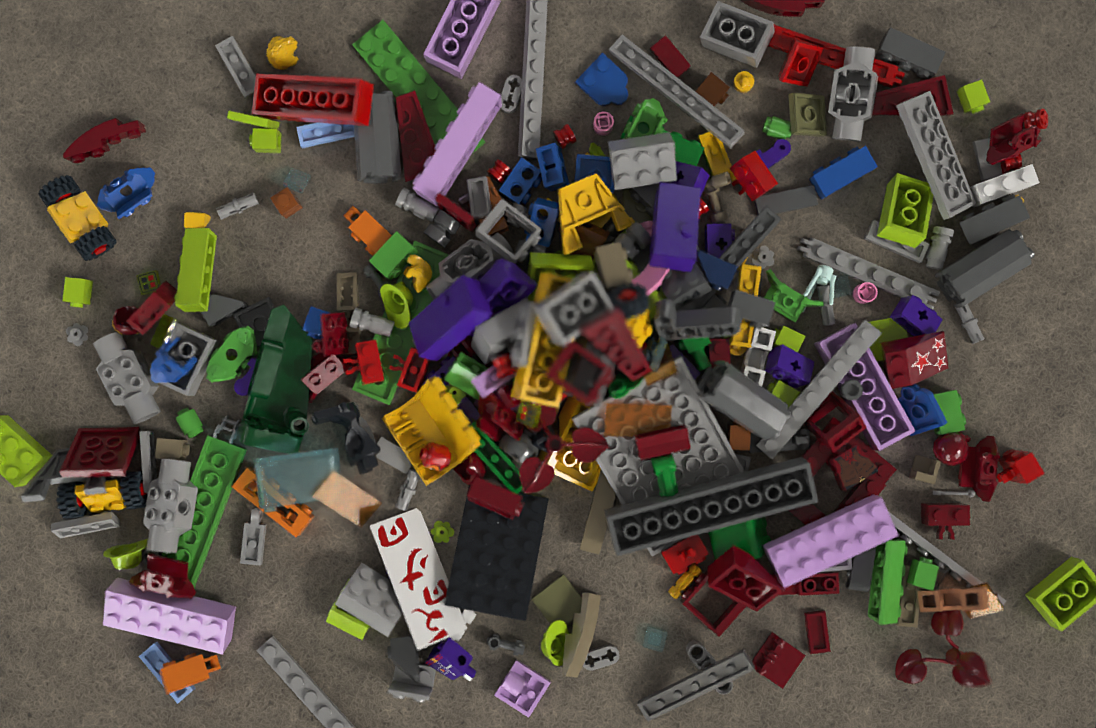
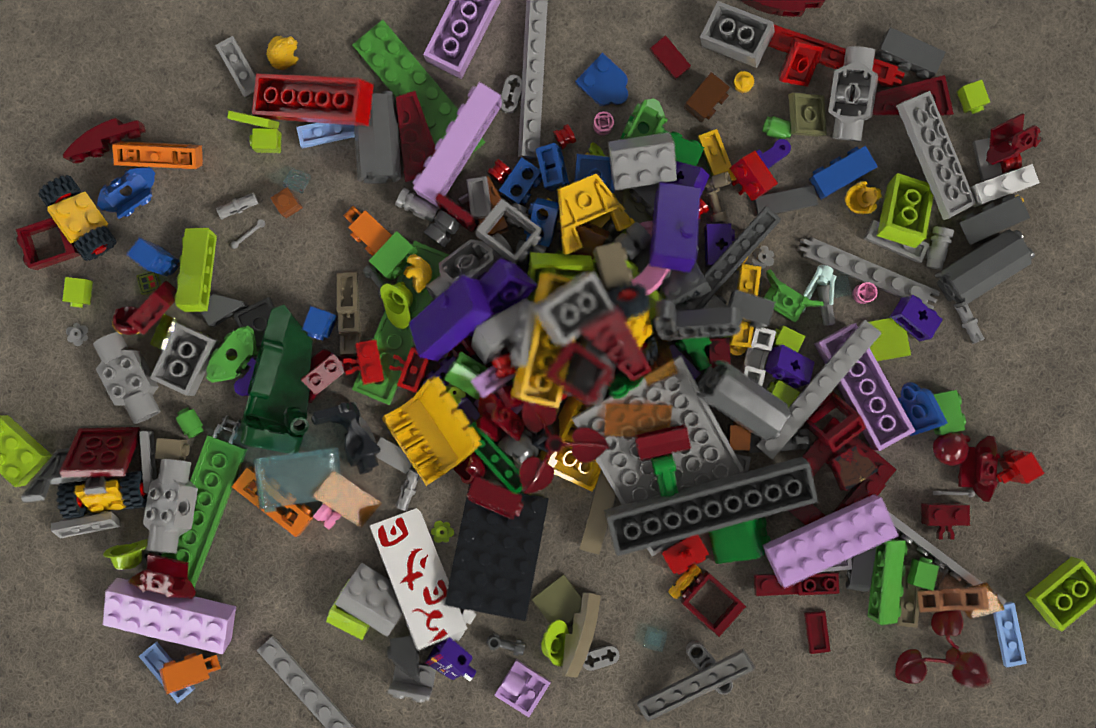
blue piece [150,337,197,383] -> none
yellow slope [184,212,210,228] -> none
light grey plate [240,508,267,566] -> none
dark red hinge [313,312,349,356] -> none
light grey axle [350,307,395,337] -> none
red head [419,442,452,471] -> none
clear neon green tile [516,400,542,428] -> none
light grey plate [609,34,744,149] -> none
clear light blue piece [650,337,667,372] -> none
dark blue slope [697,250,738,291] -> none
dark red slope [707,545,784,612] -> none
dark red hinge [752,632,806,689] -> none
dark grey tile [840,380,863,400] -> none
dark red slope [881,331,949,389] -> none
dark tan panel [909,455,941,485] -> none
red wheel [1024,109,1048,130] -> none
none -> dark red window [16,218,81,270]
none -> orange brick [112,141,203,169]
none -> blue brick [127,238,179,276]
none -> light grey hinge [230,219,265,249]
none -> bright pink wheel [313,501,342,530]
none -> yellow hair [845,181,882,214]
none -> light blue plate [991,602,1027,667]

